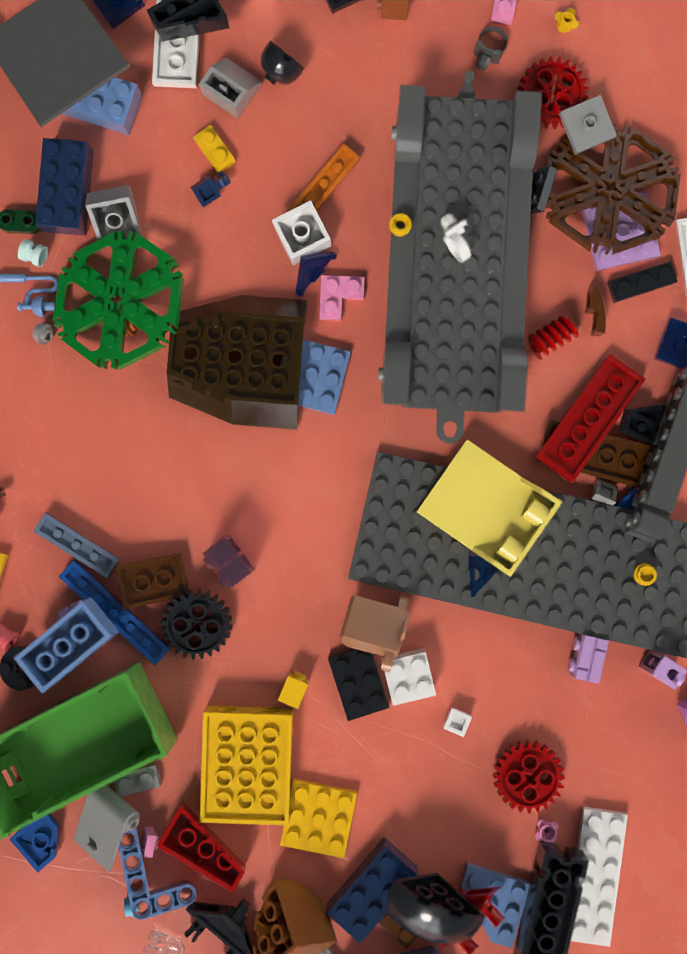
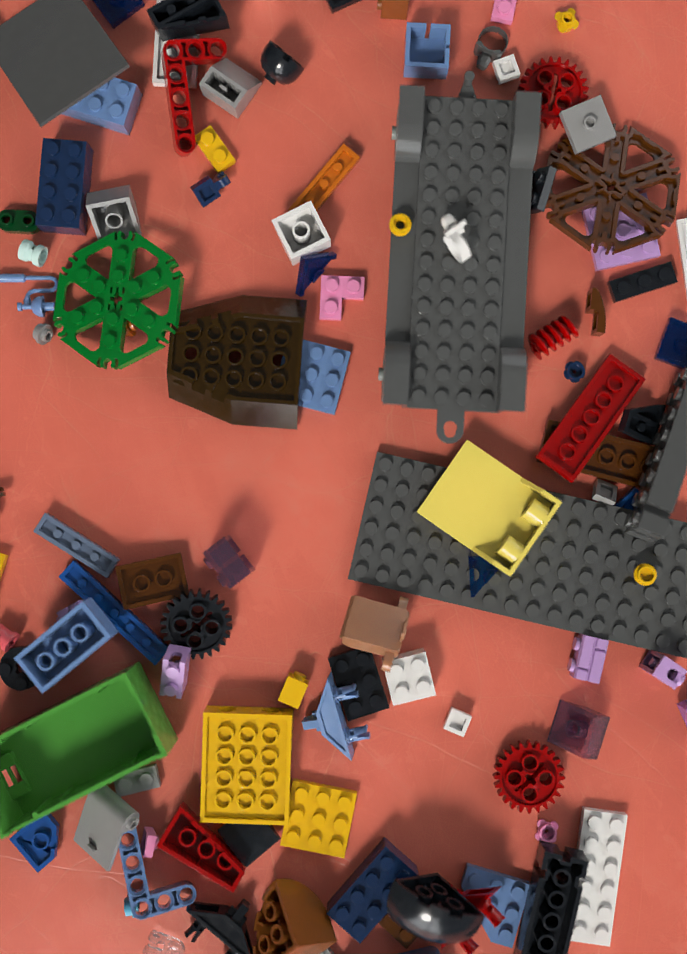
none -> lavender brick [159,644,191,699]
none -> red beam [161,38,227,157]
none -> black slope [217,823,281,867]
none -> medium blue connector [302,672,370,761]
none -> medium blue piece [403,22,451,79]
none -> white plate [492,54,521,85]
none -> slope [547,699,610,759]
none -> dark blue plate [564,361,585,382]

